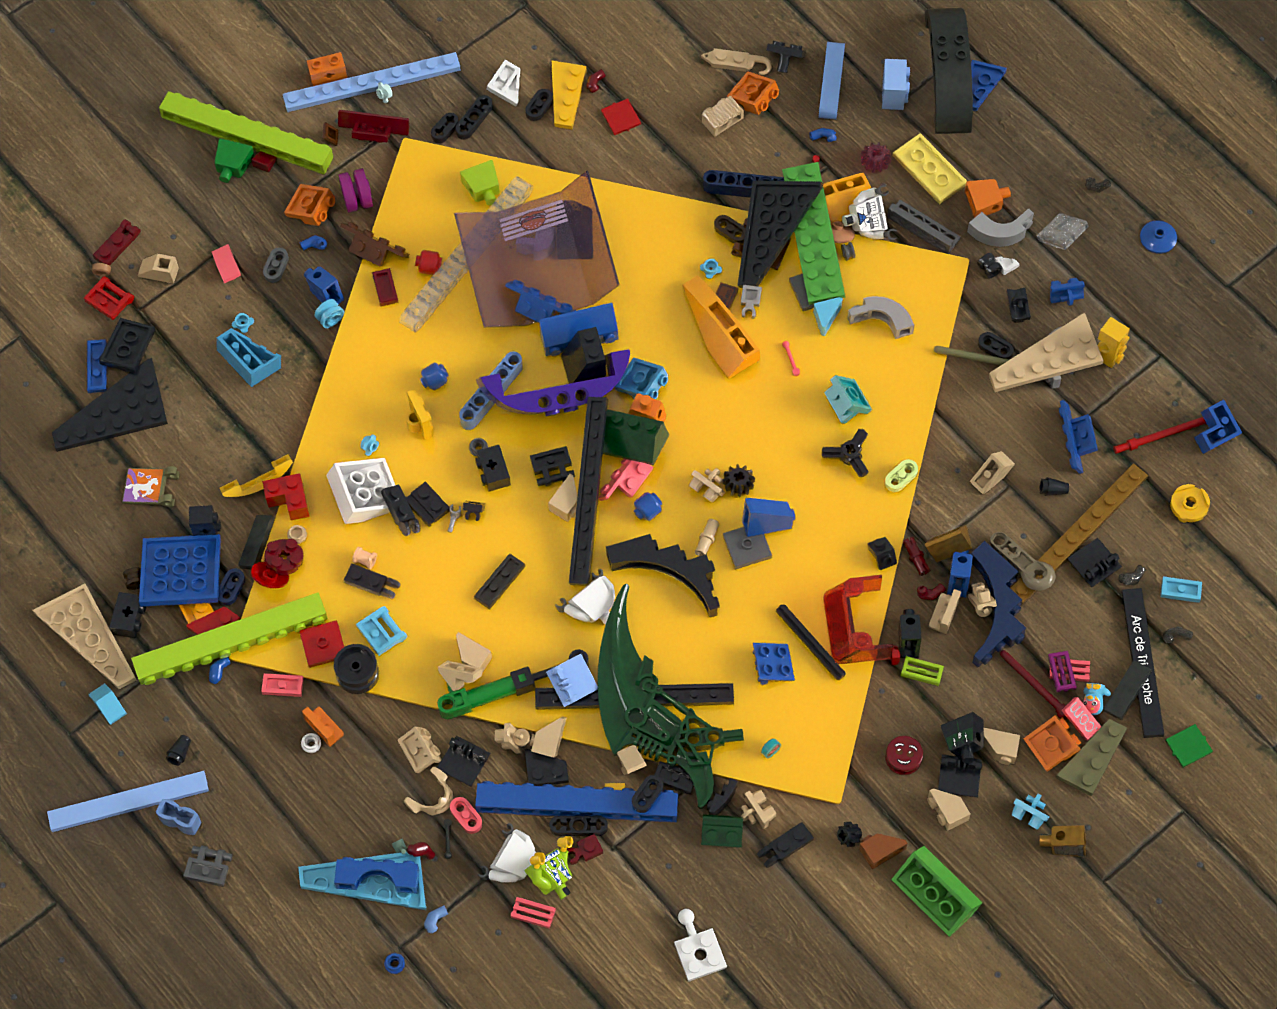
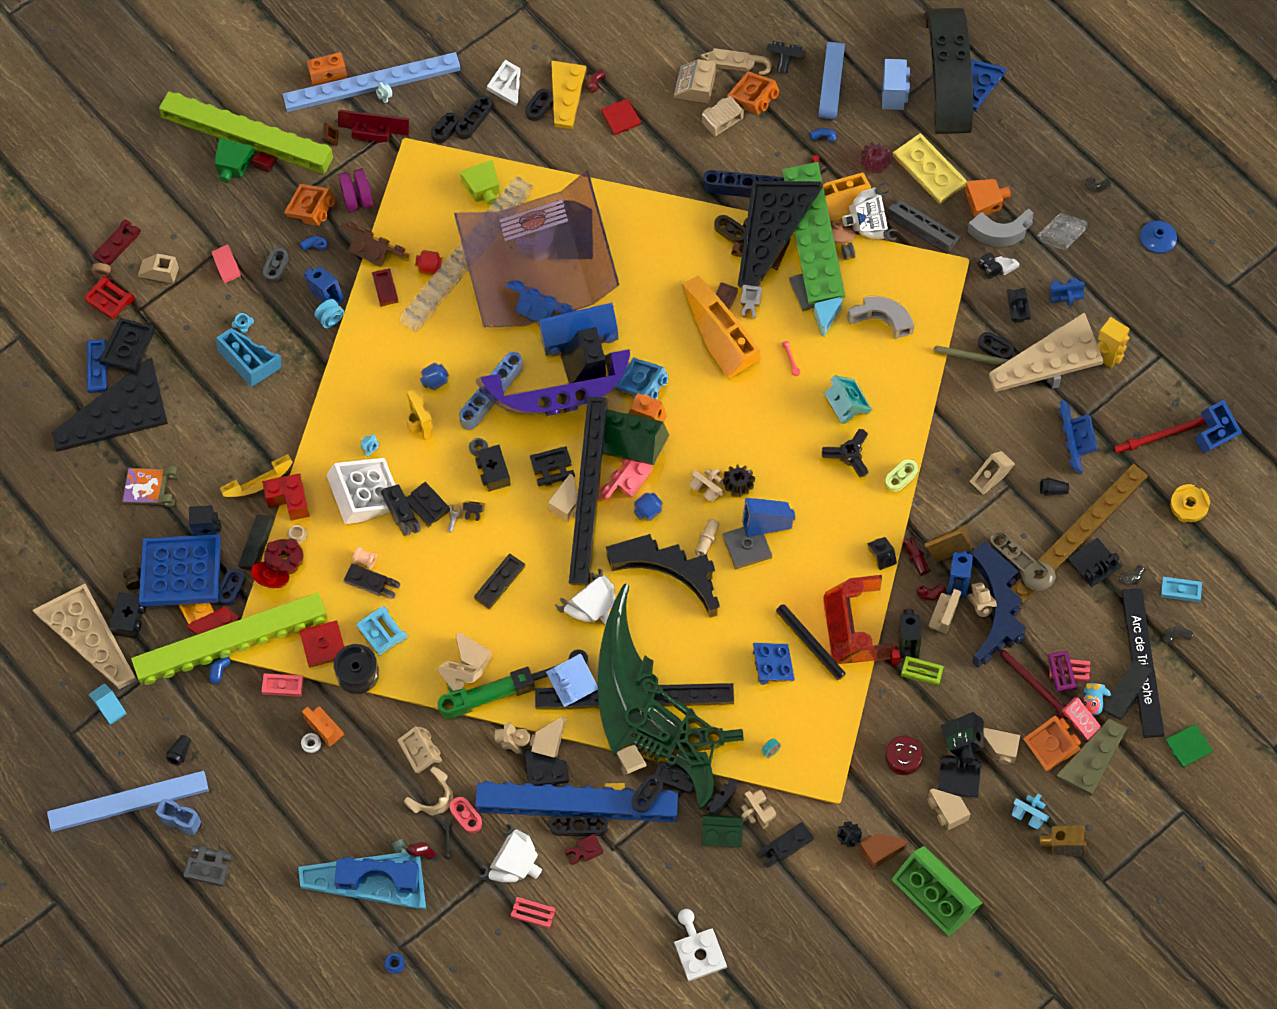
medium blue arm [424,905,448,933] -> none
black hinge [437,735,491,787] -> none
torso [524,836,573,900] -> none
medium azure plate [700,259,722,279] -> none
none -> tan slope [674,59,716,104]

